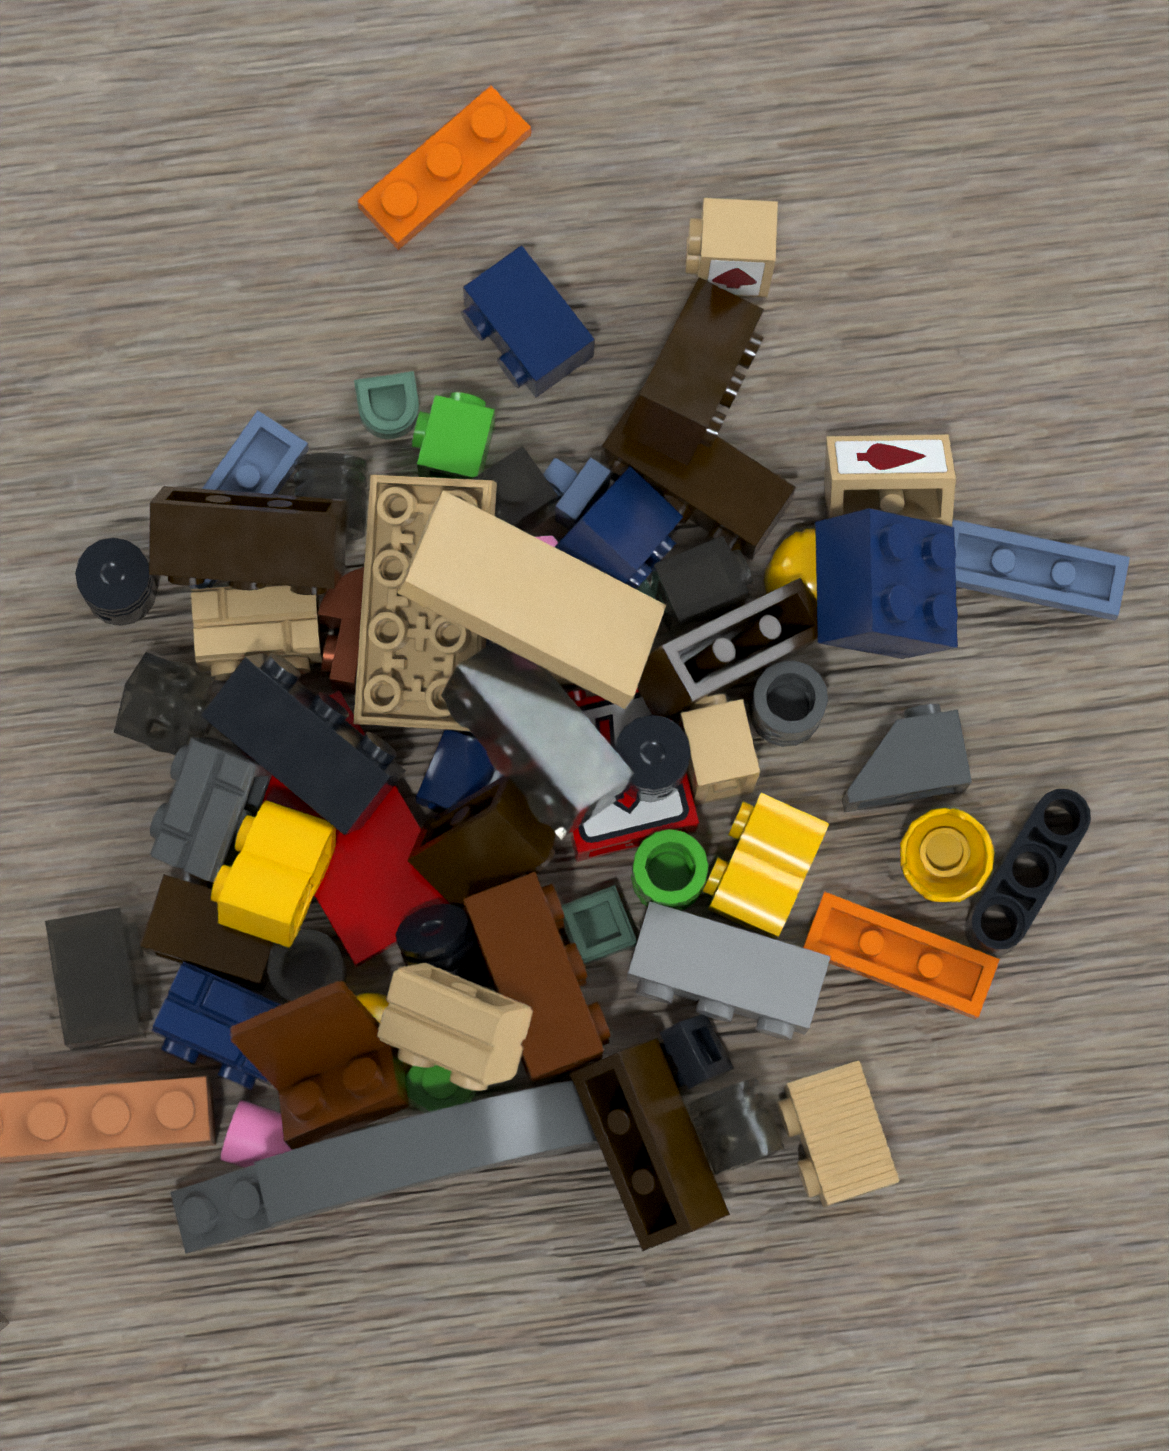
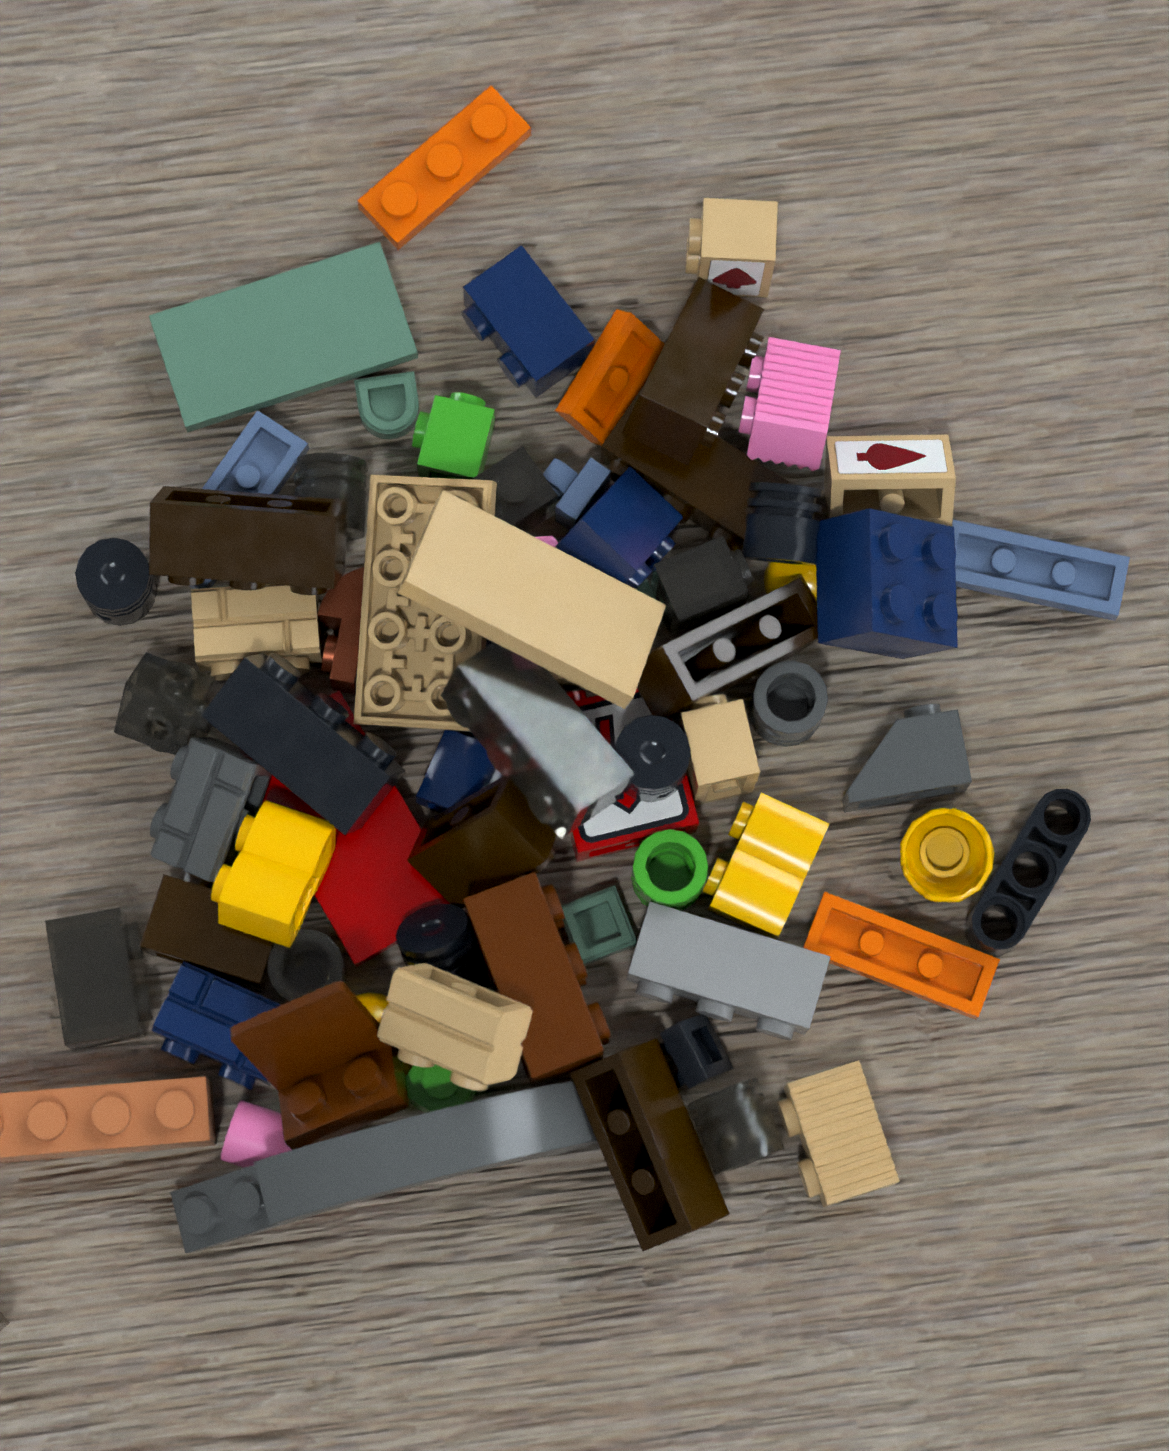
none -> sand green tile [149,242,418,433]
none -> orange plate [555,309,665,446]
none -> bright pink brick [738,337,841,472]
none -> black piece [742,482,824,565]

